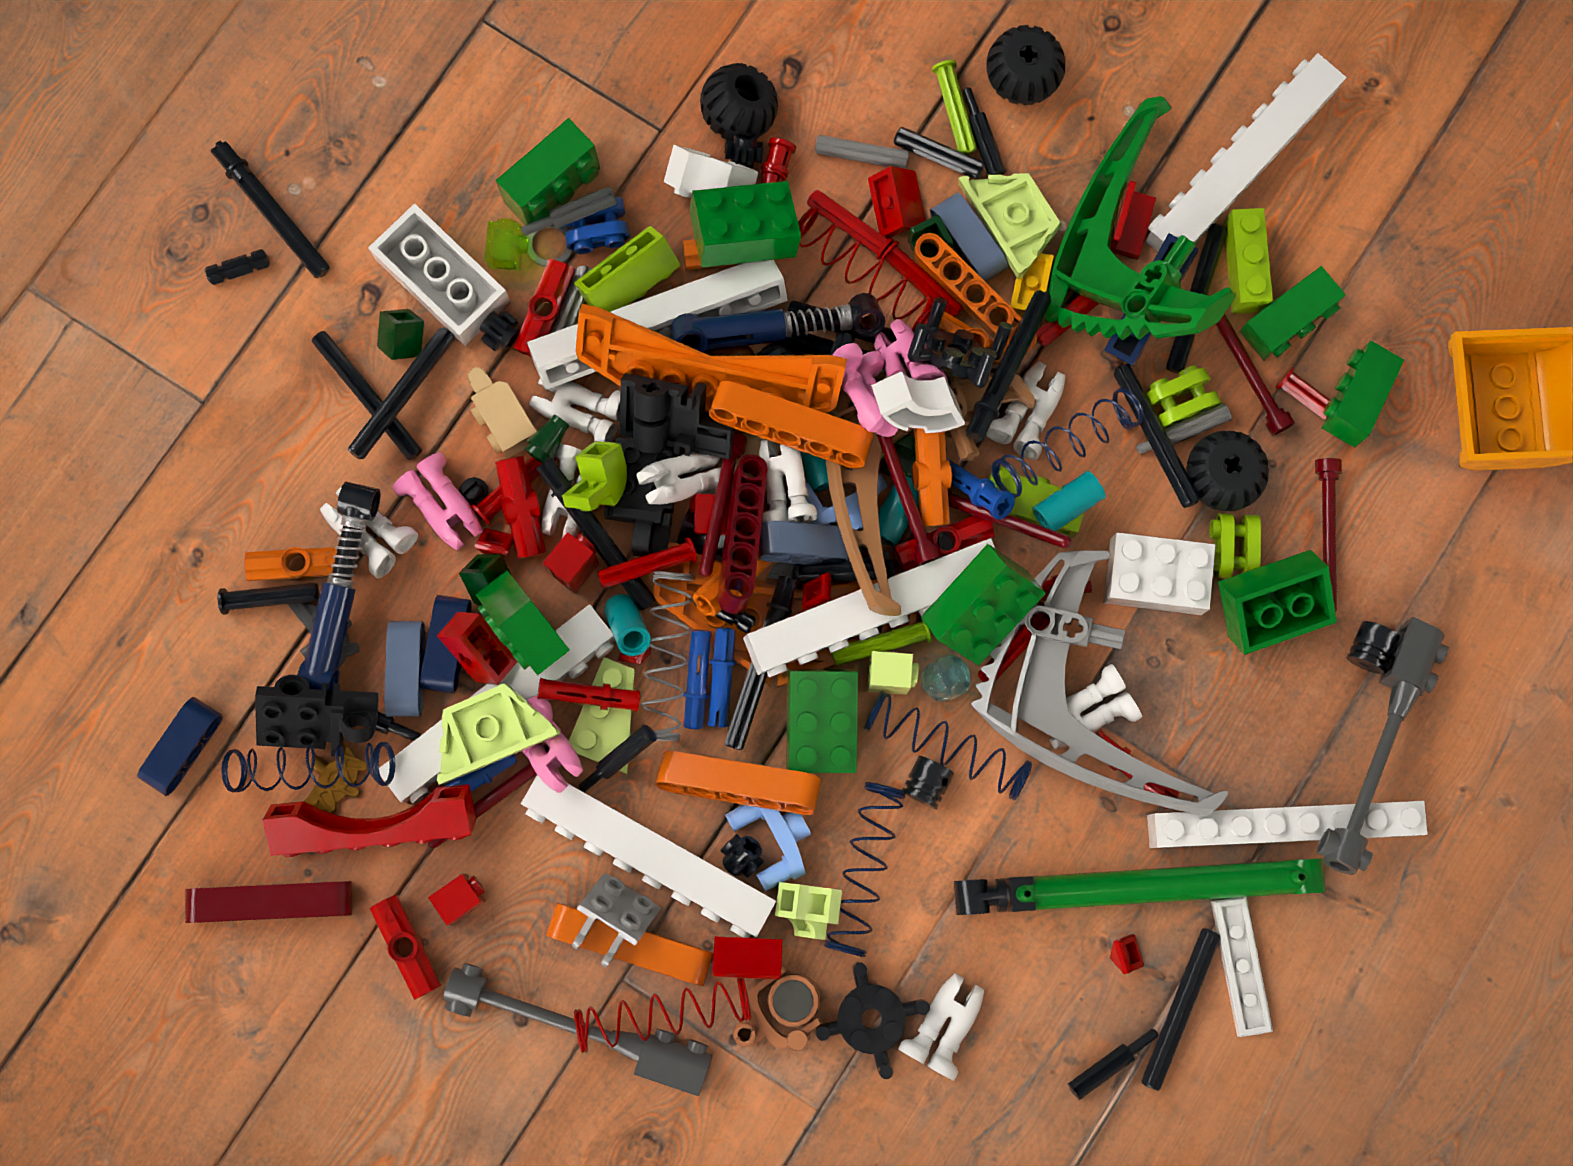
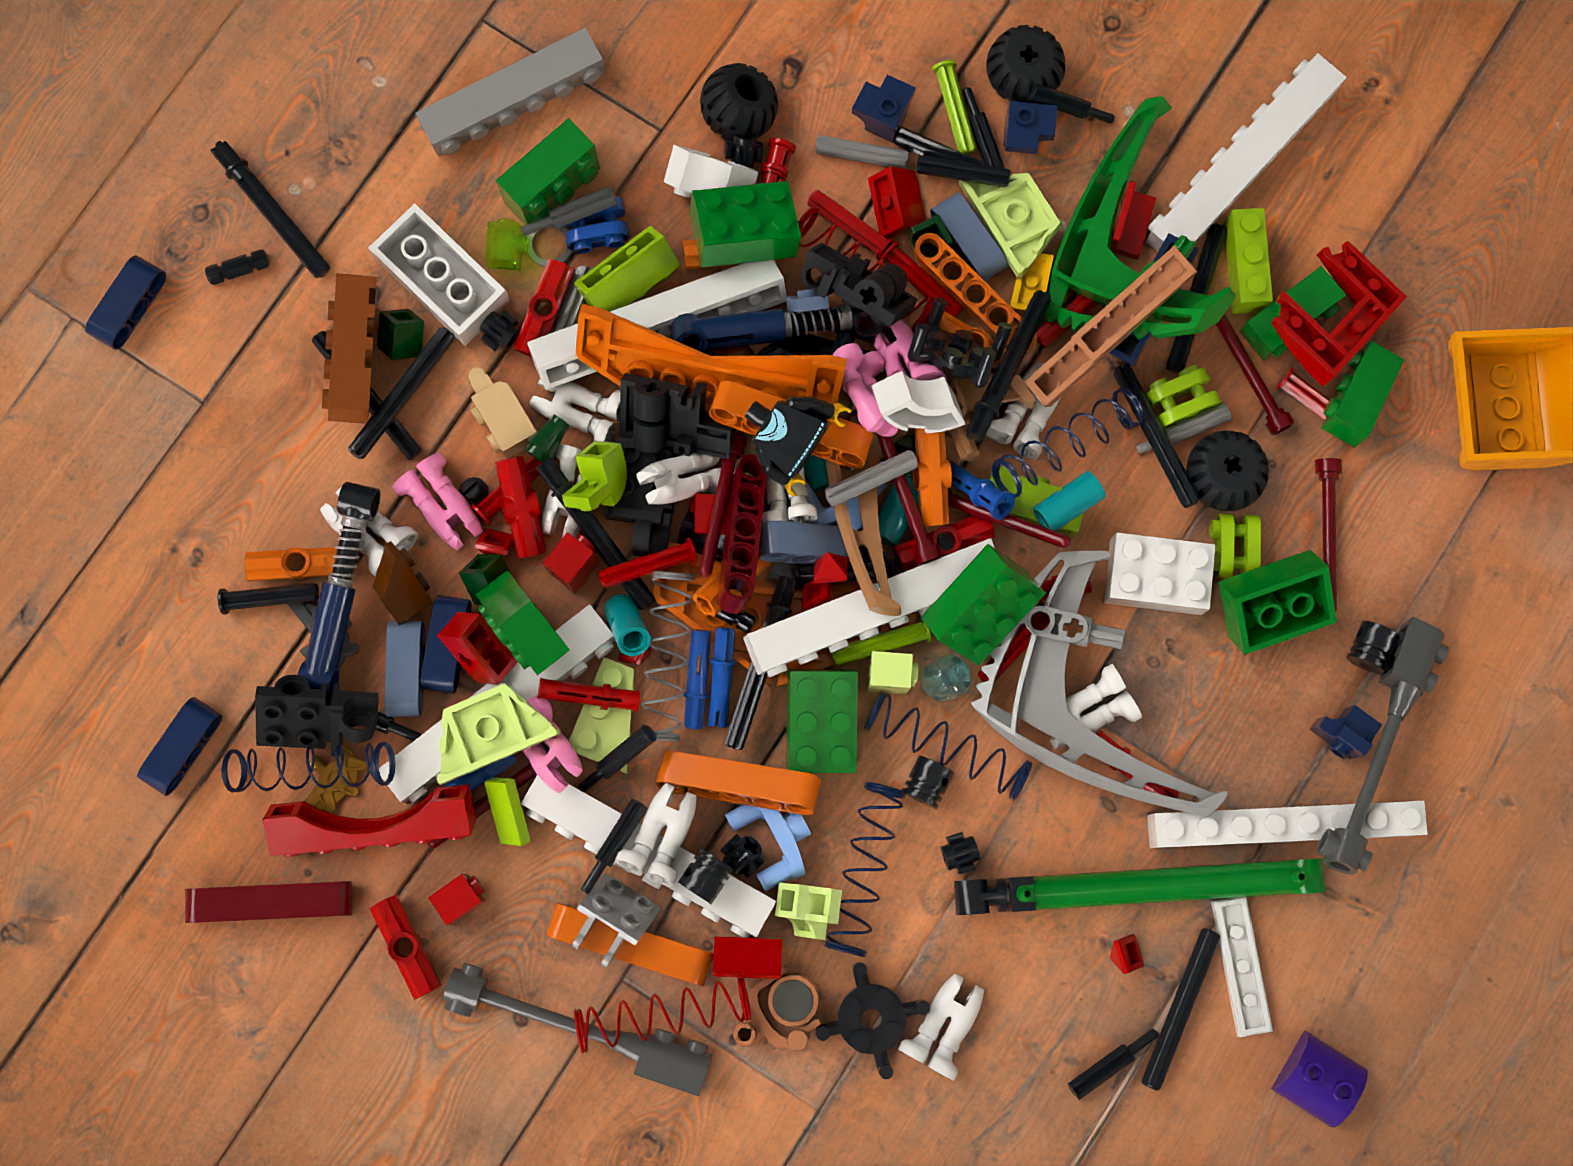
none -> dark blue beam [85,255,166,350]
none -> dark orange wedge [322,273,377,424]
none -> reddish brown slope [373,541,432,625]
none -> light grey brick [415,28,605,156]
none -> lime tile [484,777,531,846]
none -> black axle [581,798,648,894]
none -> white piece [615,783,697,886]
none -> black piece [678,847,734,905]
none -> black torso [745,396,851,497]
none -> sand blue plate [786,289,829,312]
none -> black plate [801,243,918,326]
none -> red slope [813,552,848,584]
none -> light grey axle [825,450,918,506]
none -> dark blue brick [852,74,916,143]
none -> black axle [916,155,1011,188]
none -> black gear [940,832,981,875]
none -> dark blue brick [1003,101,1058,154]
none -> nougat slope [1024,246,1198,407]
none -> black axle [1027,84,1115,124]
none -> dark purple brick [1271,1030,1368,1128]
none -> red wedge [1272,241,1407,387]
none -> dark blue brick [1310,705,1382,760]

